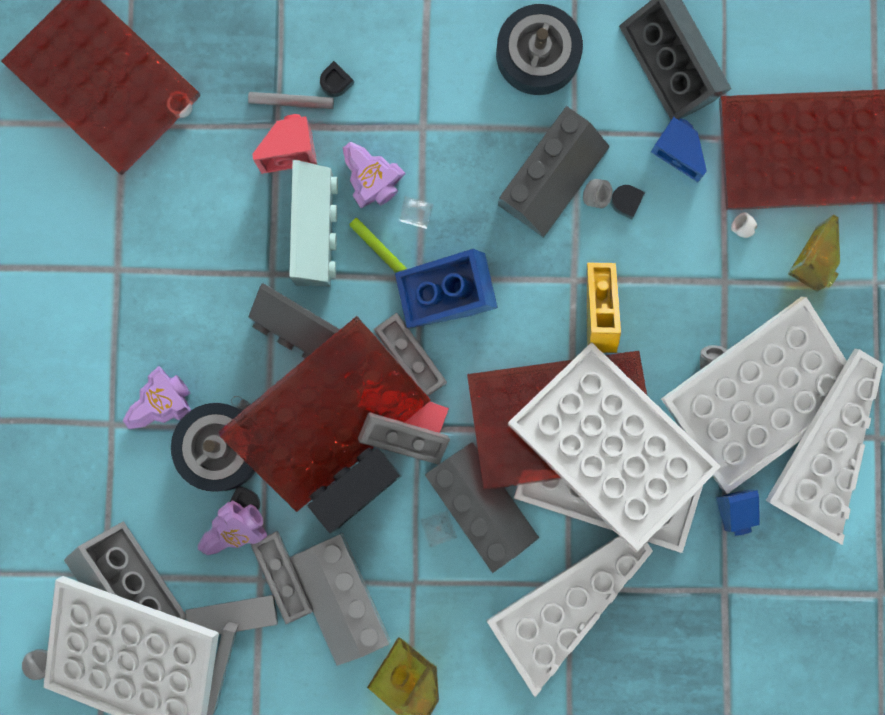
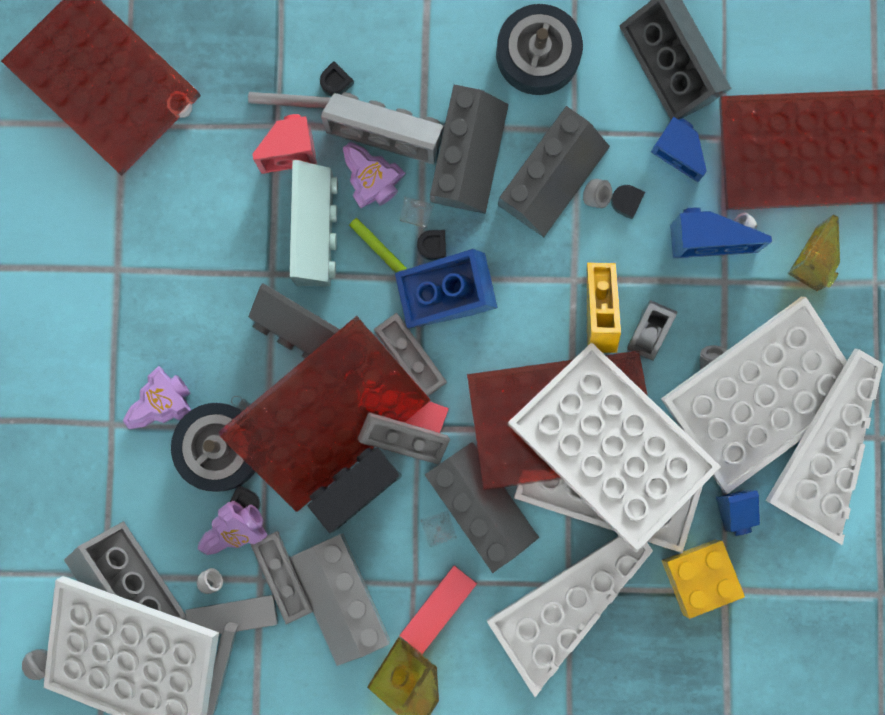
none -> white hinge [197,568,223,594]
none -> light grey slope [321,92,444,165]
none -> coral tile [399,565,477,654]
none -> black tile [417,230,446,260]
none -> dark grey slope [430,84,509,214]
none -> dark grey slope [627,300,677,361]
none -> yellow brick [661,539,745,619]
none -> blue slope [670,207,772,259]

